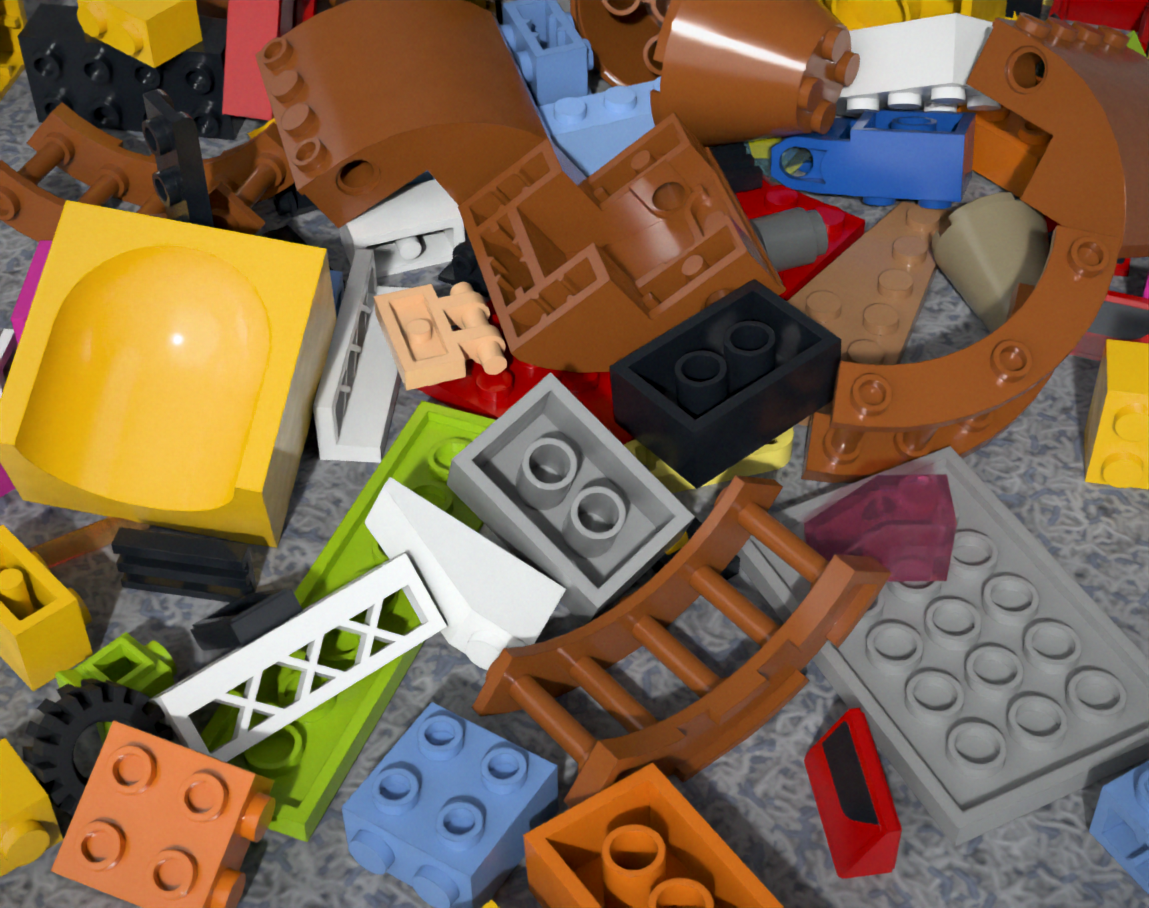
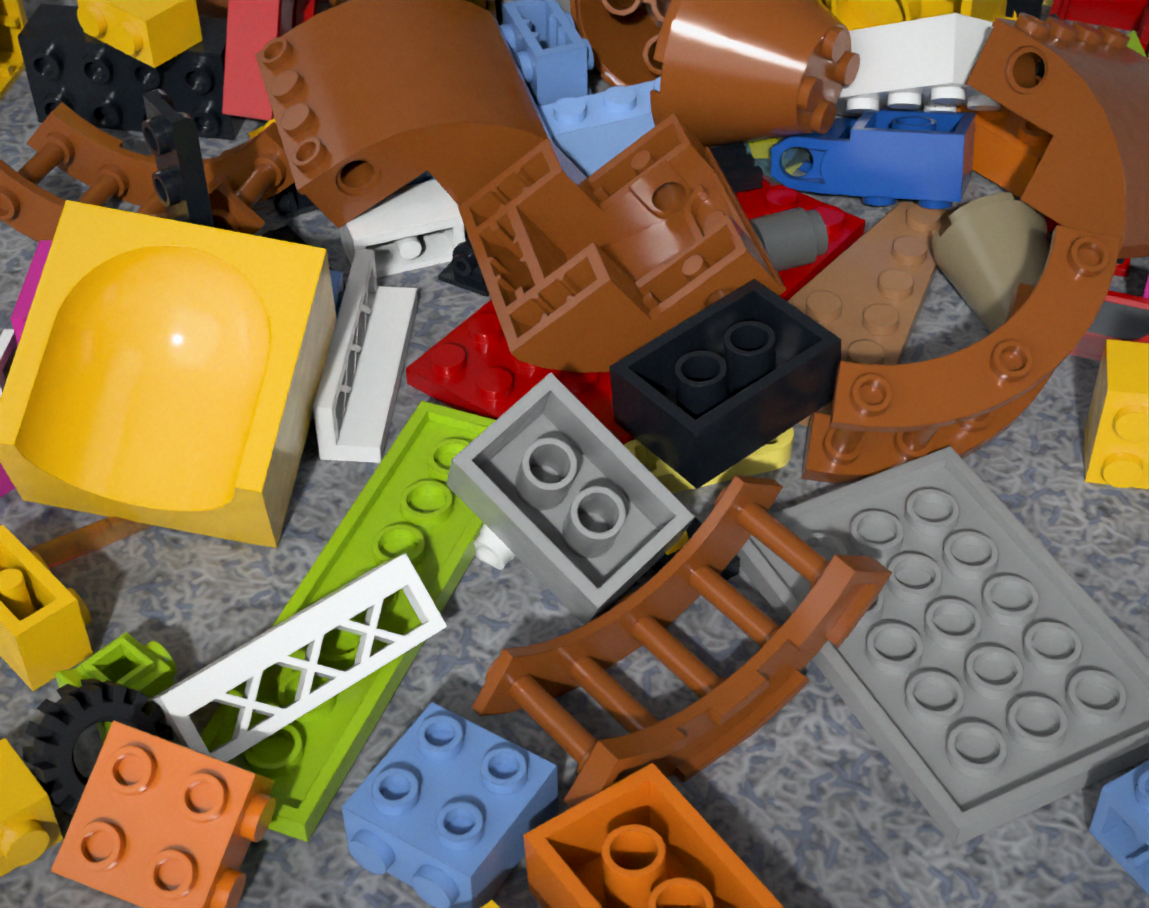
black tile [111,527,257,603] -> none
black tile [190,588,303,651] -> none
white slope [364,477,566,670] -> none
light nougat plate [374,282,507,391] -> none
clear pink slope [803,474,957,583] -> none
red slope [804,708,902,879] -> none

